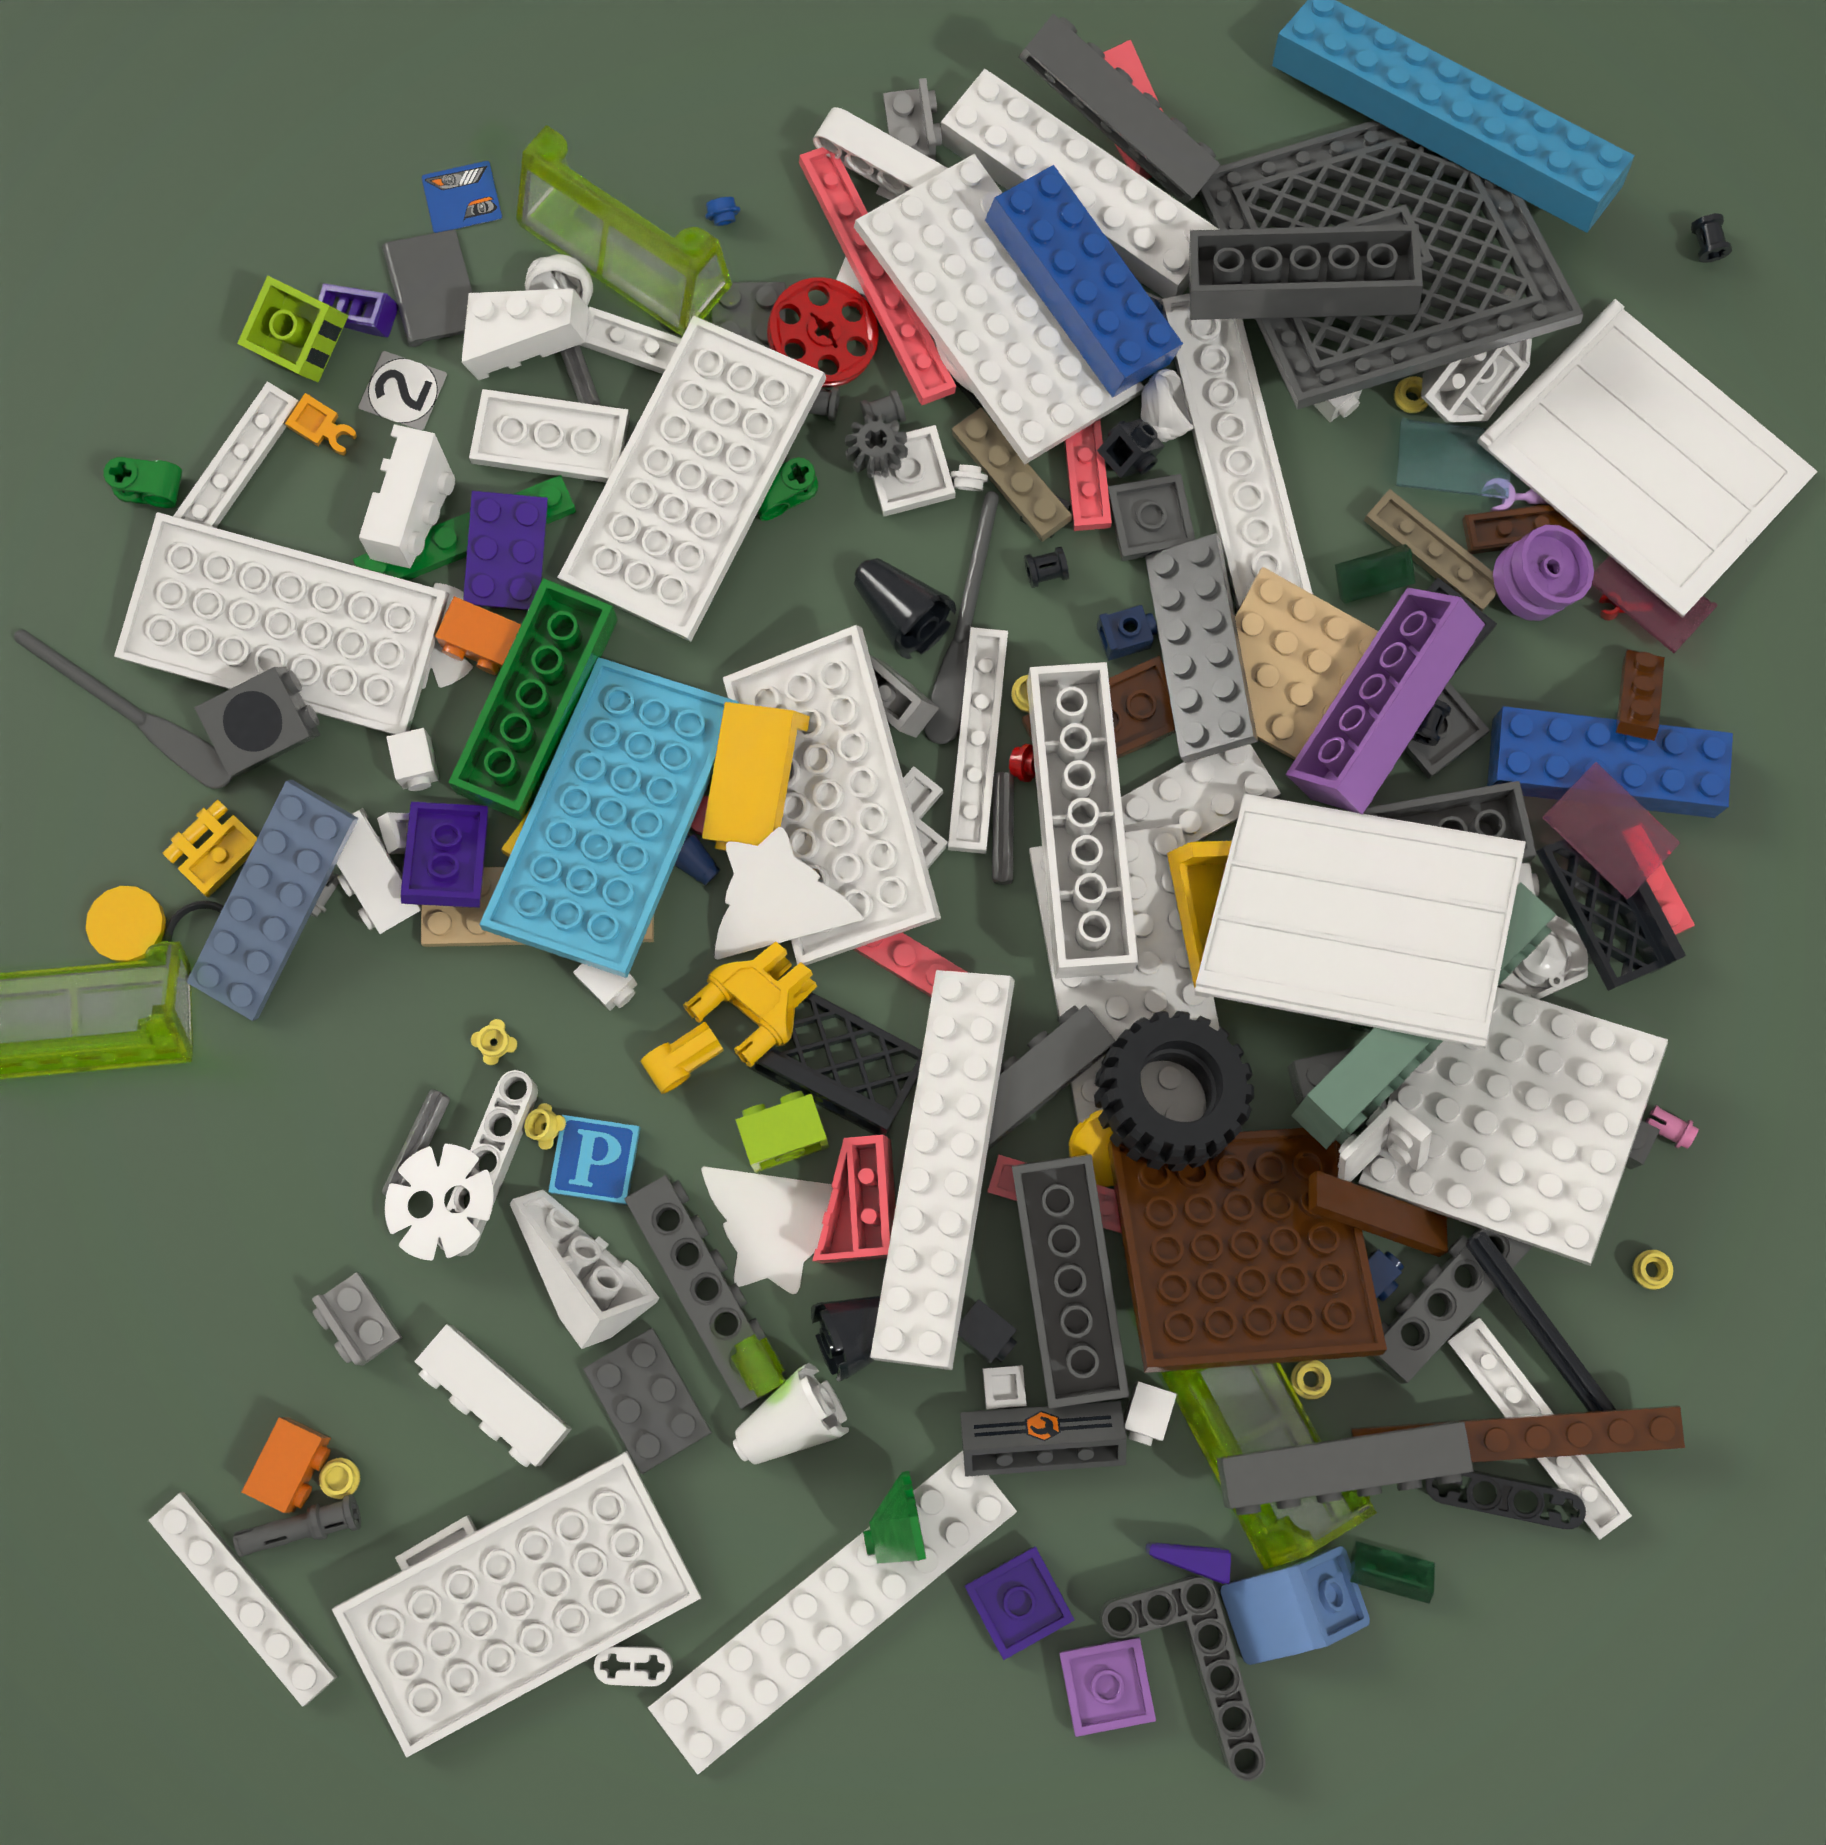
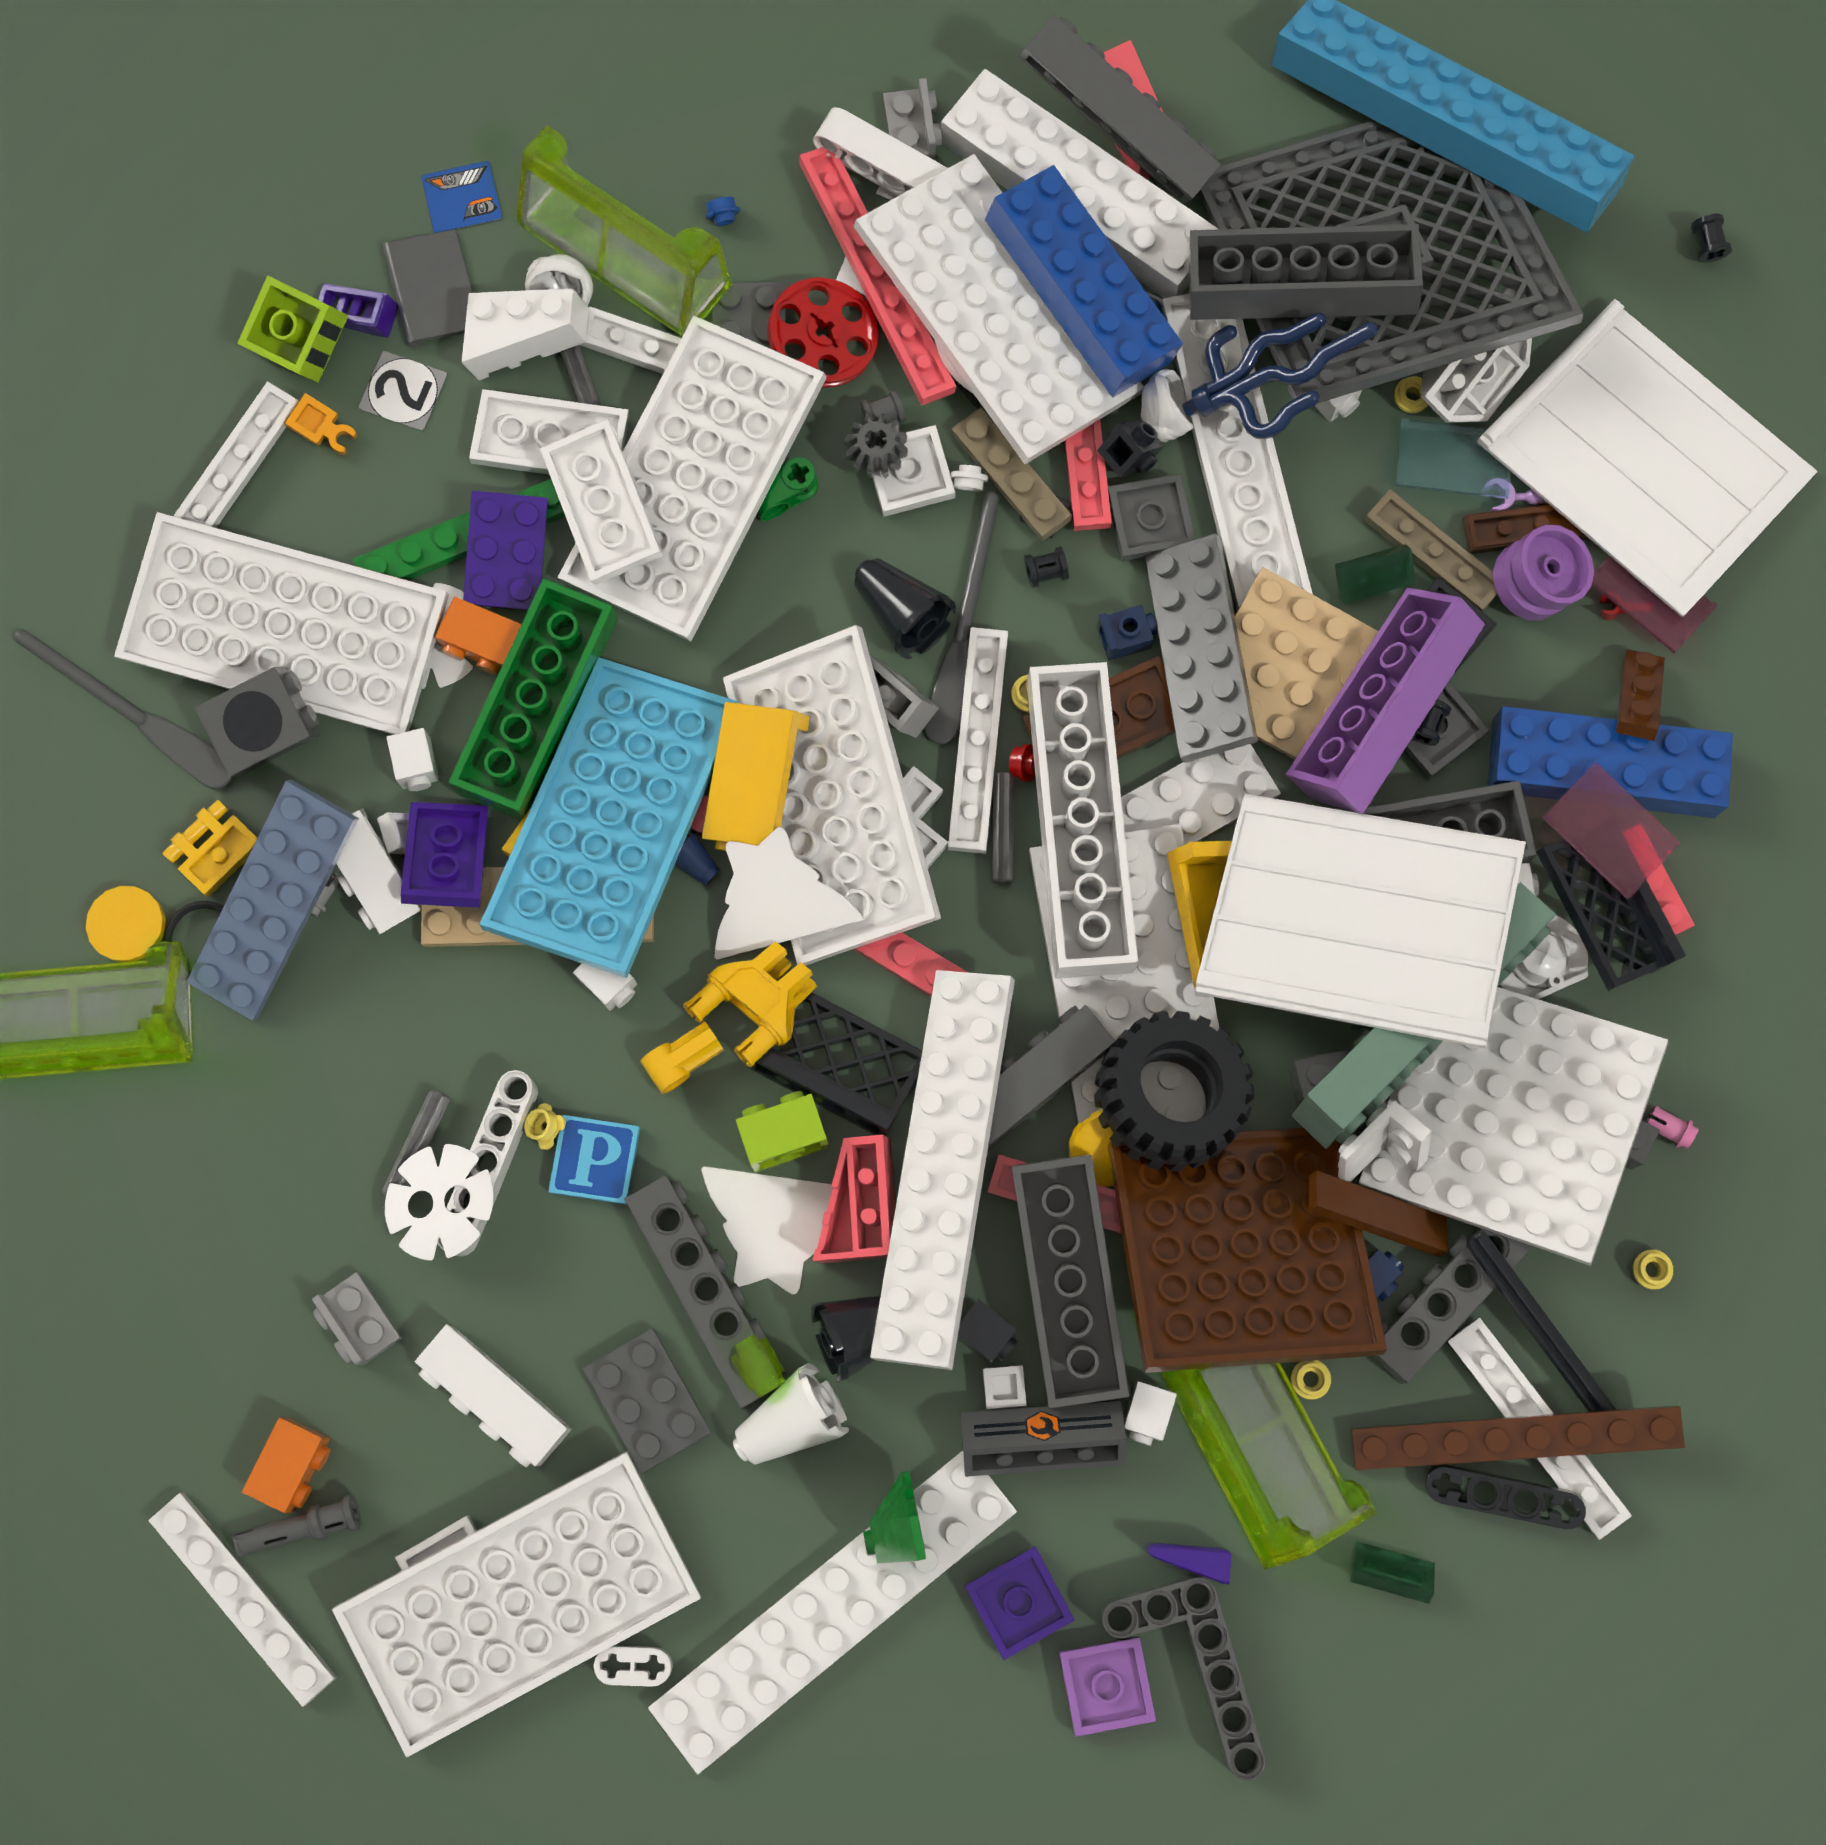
green piece [103,457,182,508] -> none
light yellow plate [319,1458,360,1499] -> none
white wedge [359,424,455,569] -> none
light yellow plate [471,1019,517,1065] -> none
white wedge [510,1190,659,1349] -> none
dark grey bush [809,387,840,421] -> none
dark grey brick [1216,1422,1474,1515] -> none
medium blue piece [1220,1546,1370,1665] -> none
none -> white plate [540,419,664,585]
none -> dark blue plant [1182,313,1378,440]

